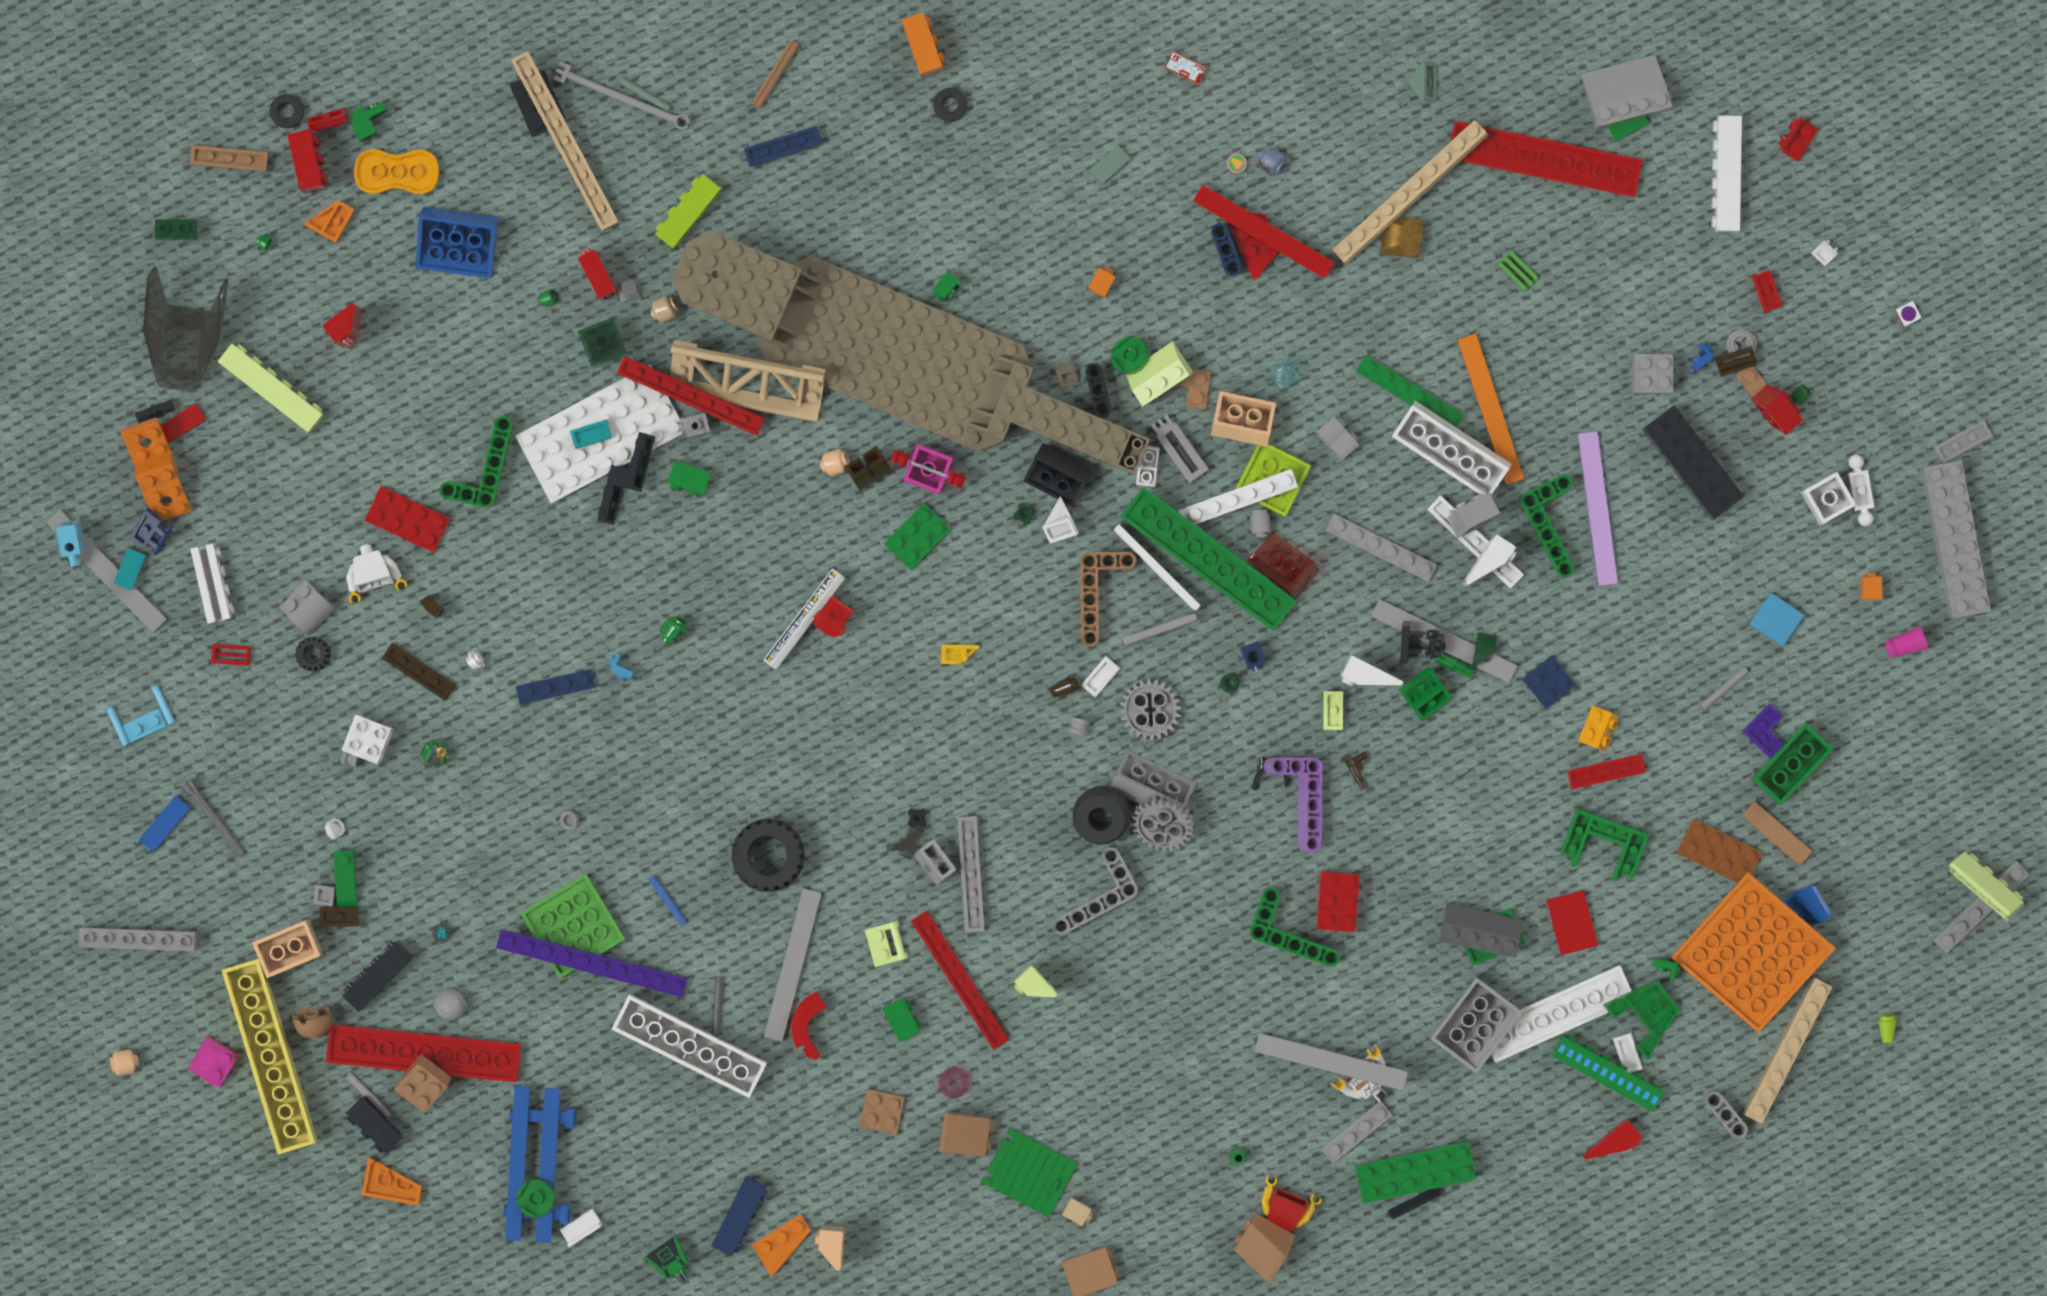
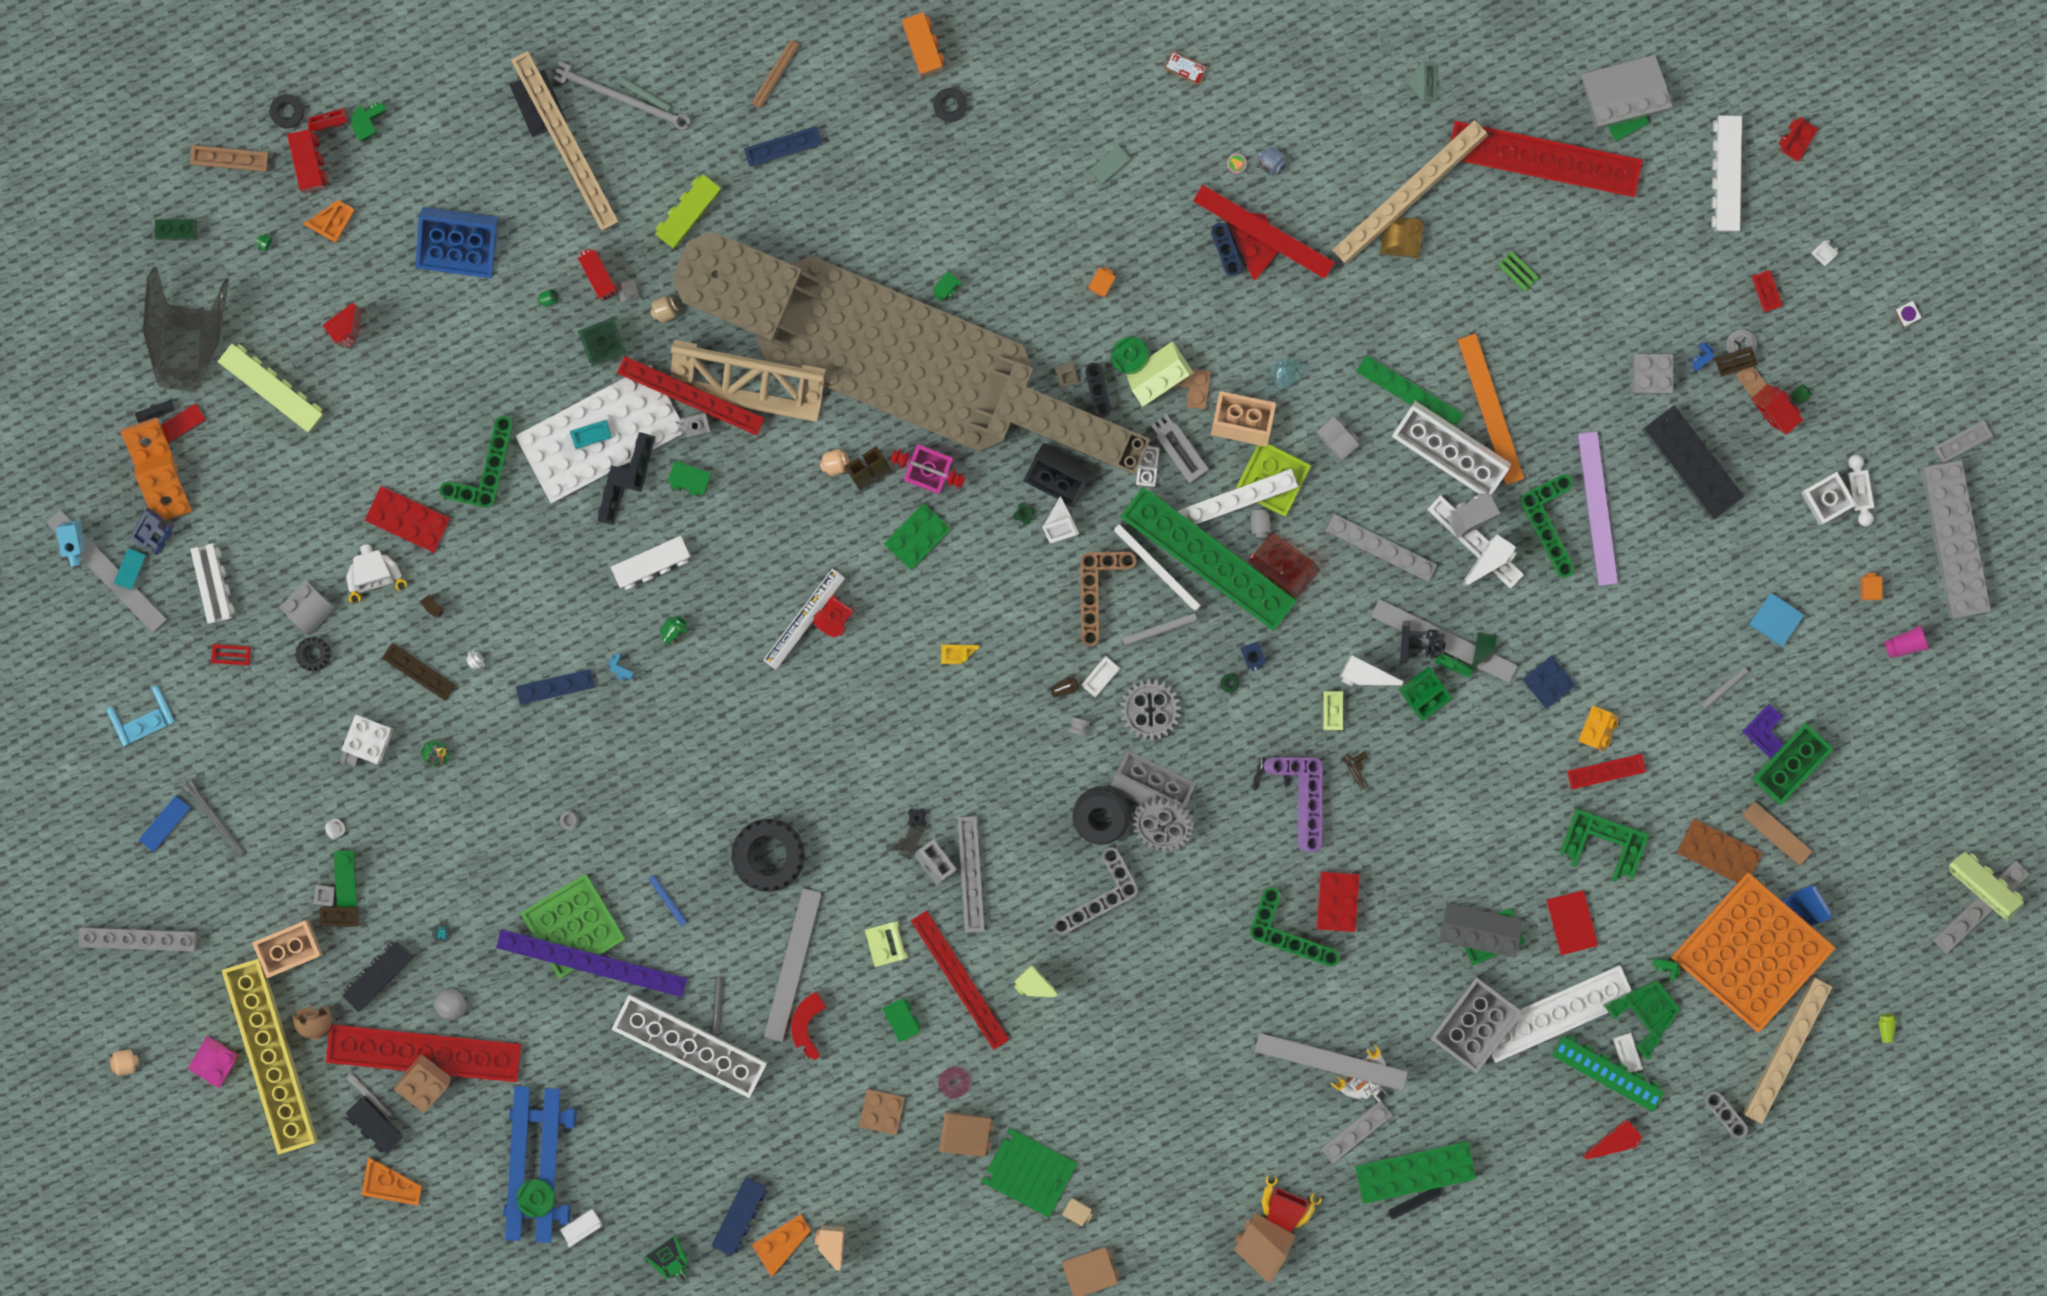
light orange plate [354,149,439,194] -> none
green cone [1228,1147,1247,1166] -> none
none -> white brick [611,536,691,590]

